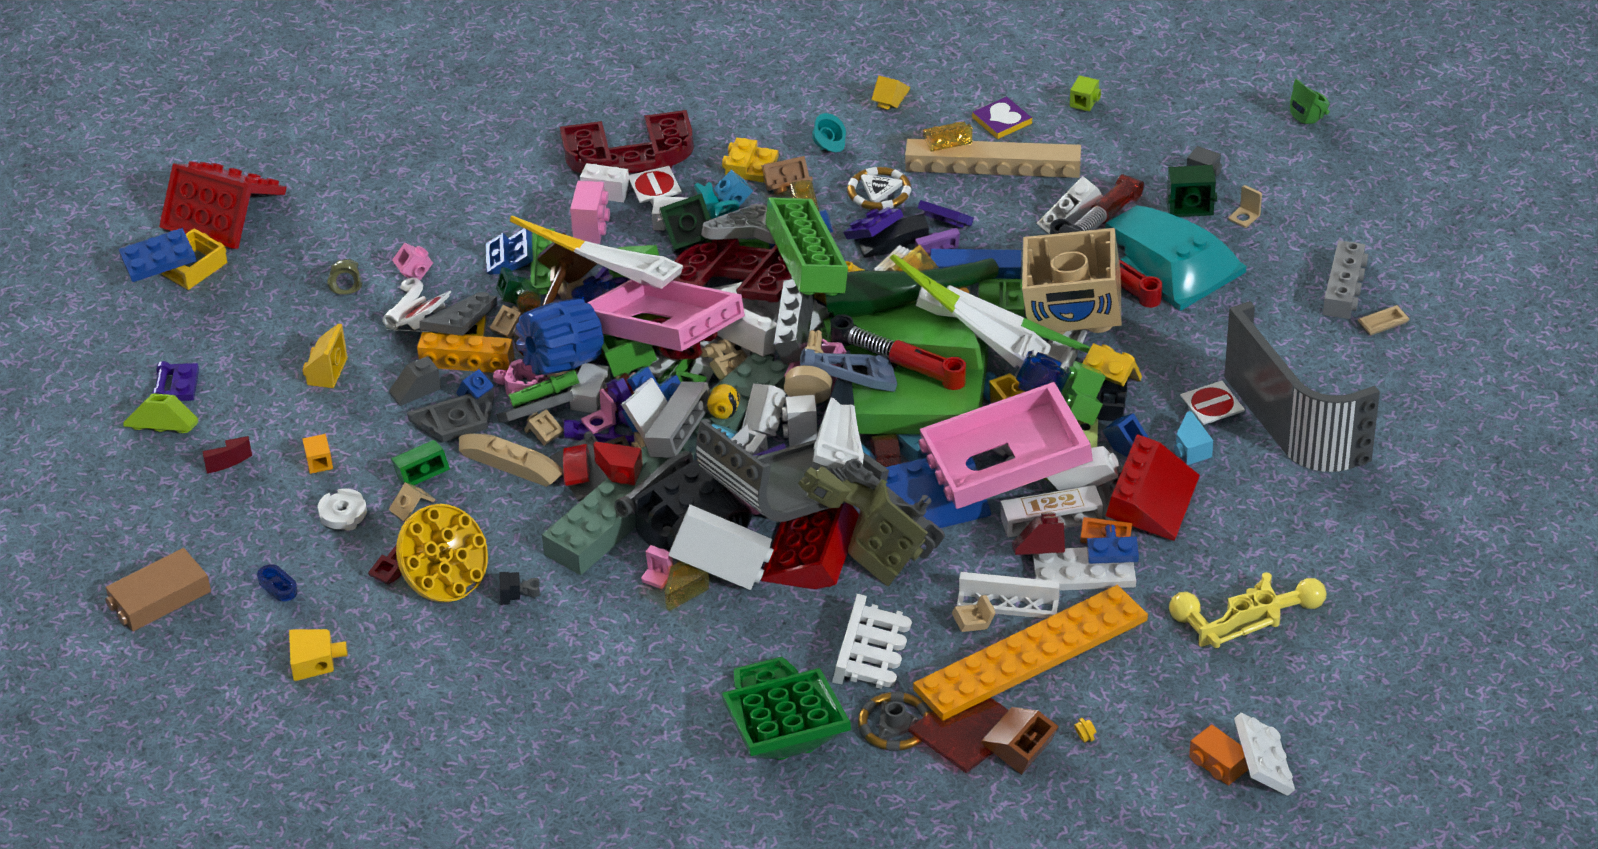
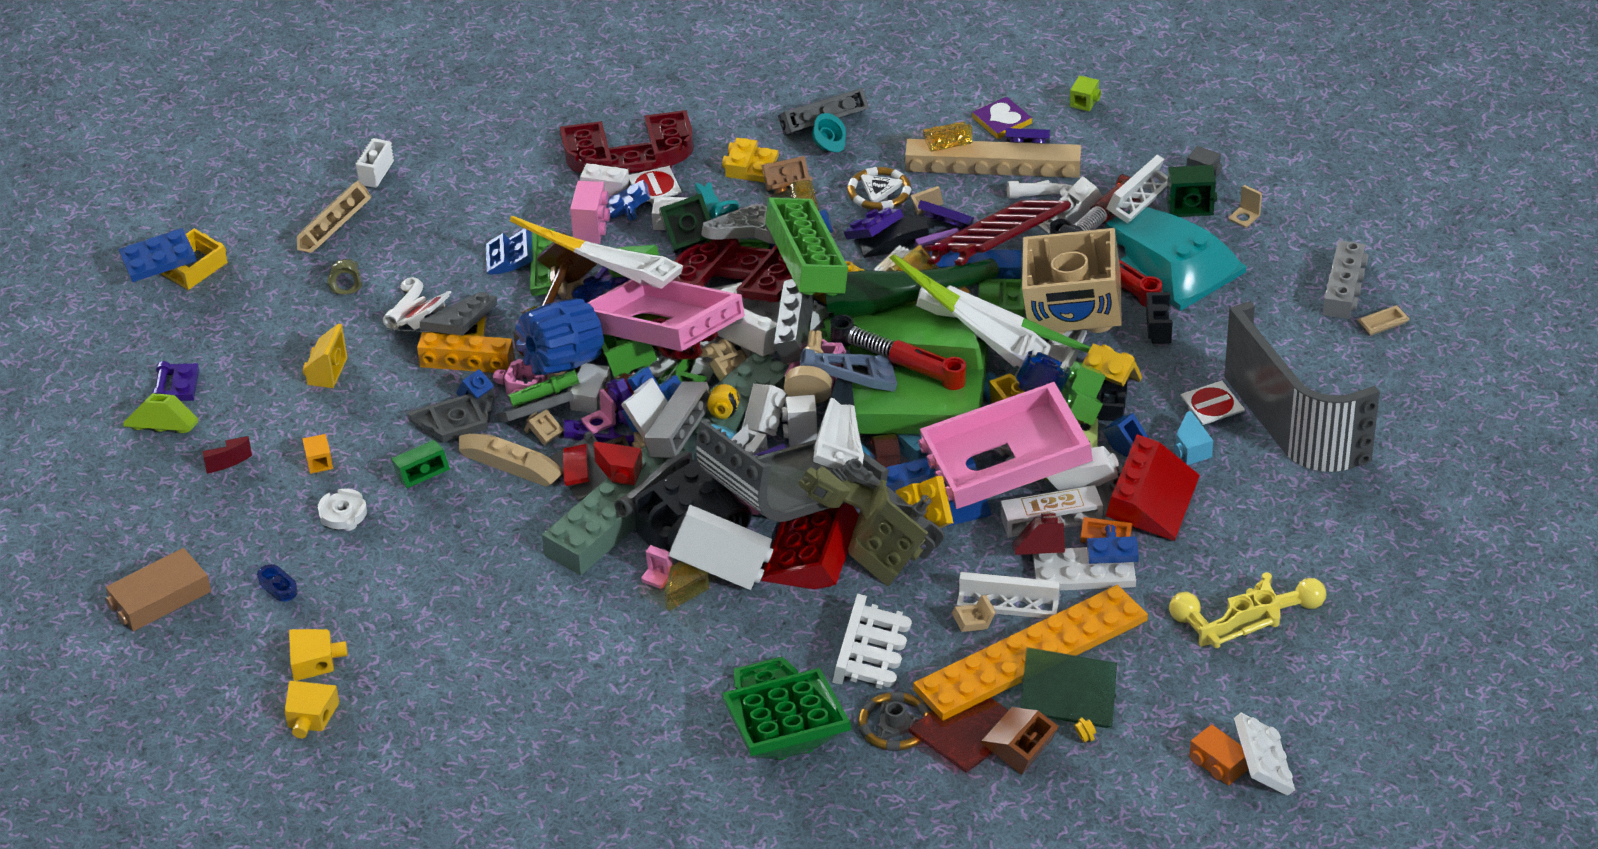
red bracket [159,161,287,249] -> none
dark red slope [368,544,402,585] -> none
dark grey slope [389,356,441,406] -> none
tan bracket [389,482,435,521] -> none
bright pink brick [392,243,433,280] -> none
yellow bracket [396,504,488,603] -> none
tan bracket [490,305,524,338] -> none
dark green plate [496,267,541,313] -> none
black piece [499,572,540,605] -> none
dark azure brick [713,170,753,207] -> none
yellow slope [871,75,910,110] -> none
bright green helmet [1290,78,1330,124] -> none
none -> yellow torso [285,681,339,739]
none -> tan brick [297,180,372,253]
none -> white brick [356,138,394,188]
none -> blue plate [607,180,650,220]
none -> dark grey piece [778,88,869,136]
none -> yellow plate [895,476,953,528]
none -> tan bracket [911,186,943,215]
none -> dark red bar [924,200,1071,266]
none -> dark purple plate [1006,128,1051,144]
none -> white plant [1007,180,1072,199]
none -> clear green piece [1020,647,1117,729]
none -> white fence [1106,154,1168,224]
none -> black window [1146,292,1173,344]

